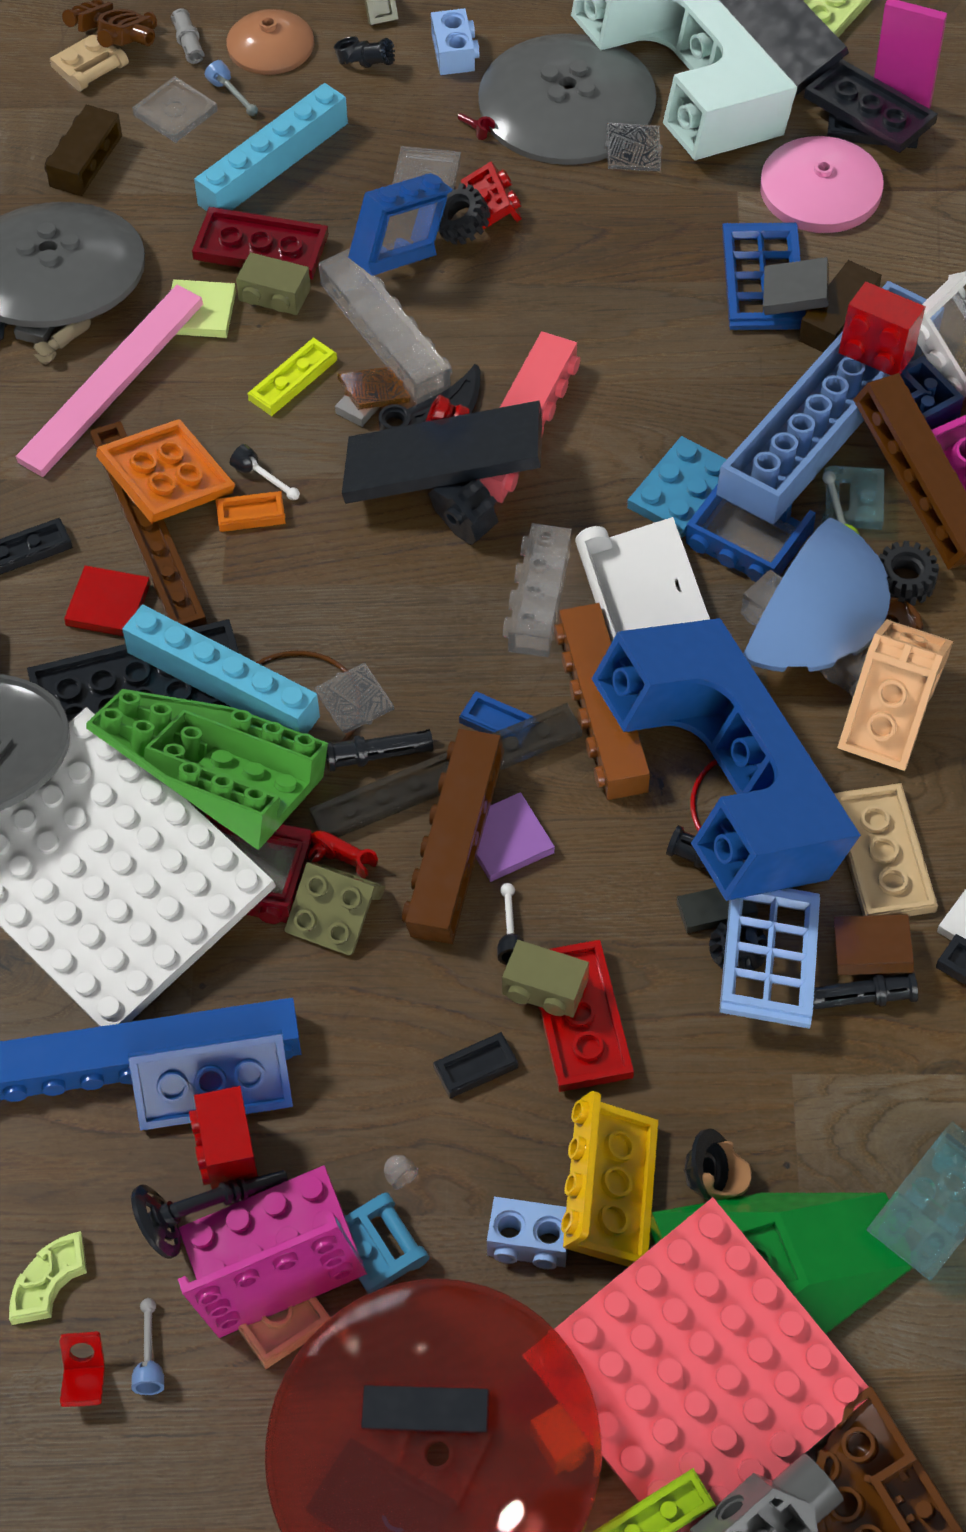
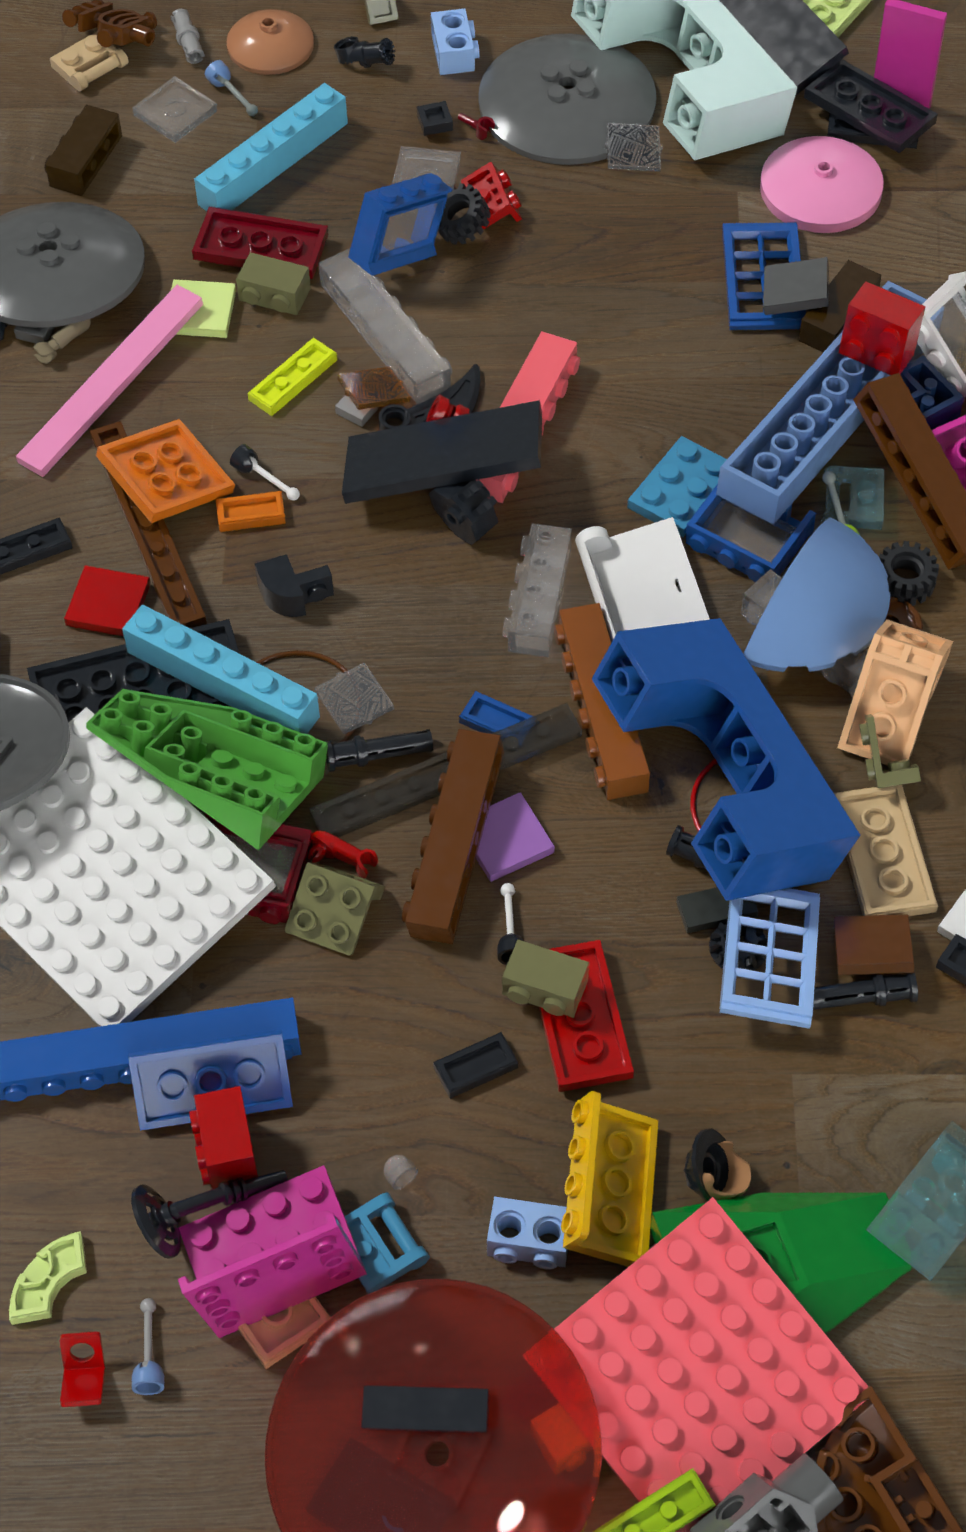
none -> black brick [255,554,334,617]
none -> black plate [417,101,453,136]
none -> olive bracket [859,714,921,788]

